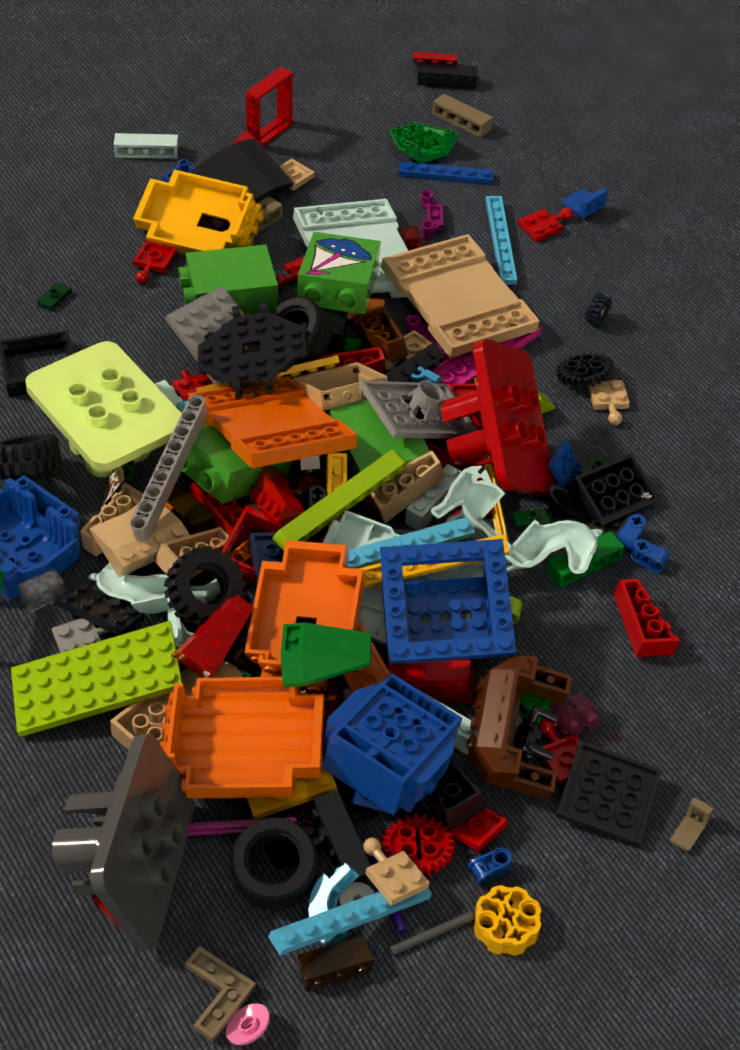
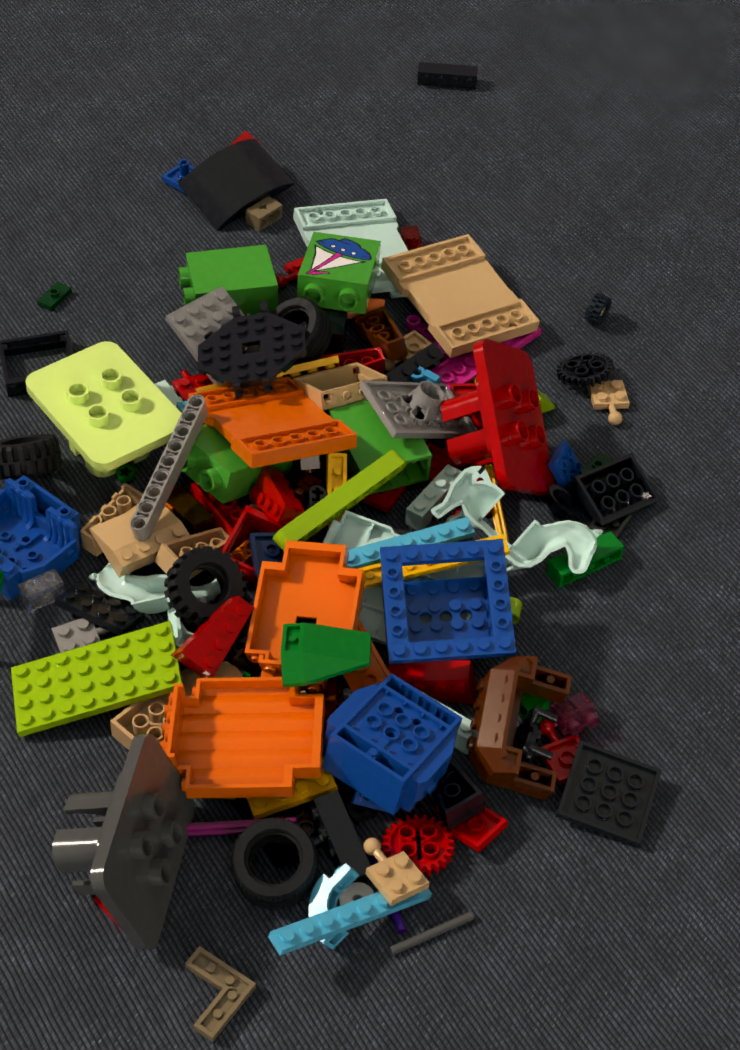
shield [103,466,126,505] -> none
light aqua brick [114,133,179,159] -> none
yellow panel [133,170,264,255] -> none
red plate [133,241,177,284] -> none
bright pink dish [226,1004,270,1045] -> none
red window [246,67,293,147] -> none
tan plate [280,159,315,191] -> none
dark brown brick [297,935,373,991] -> none
green tile [344,337,363,352] -> none
tan wedge [368,451,445,523] -> none
green wedge [389,122,459,163] -> none
blue plate [399,162,494,185] -> none
red plate [413,52,458,65] -> none
magenta plate [420,190,444,240] -> none
dark tan brick [432,93,493,138] -> none
blue piece [468,848,512,886] -> none
yellow connector [474,885,541,956] -> none
medium azure plate [485,196,517,285] -> none
dark green plate [512,508,554,530] -> none
red plate [518,207,573,242] -> none
blue bracket [562,188,608,219] -> none
red wedge [613,579,680,657] -> none
blue piece [617,514,646,551] -> none
blue piece [630,539,670,573] -> none
dark tan bracket [670,798,713,852] -> none

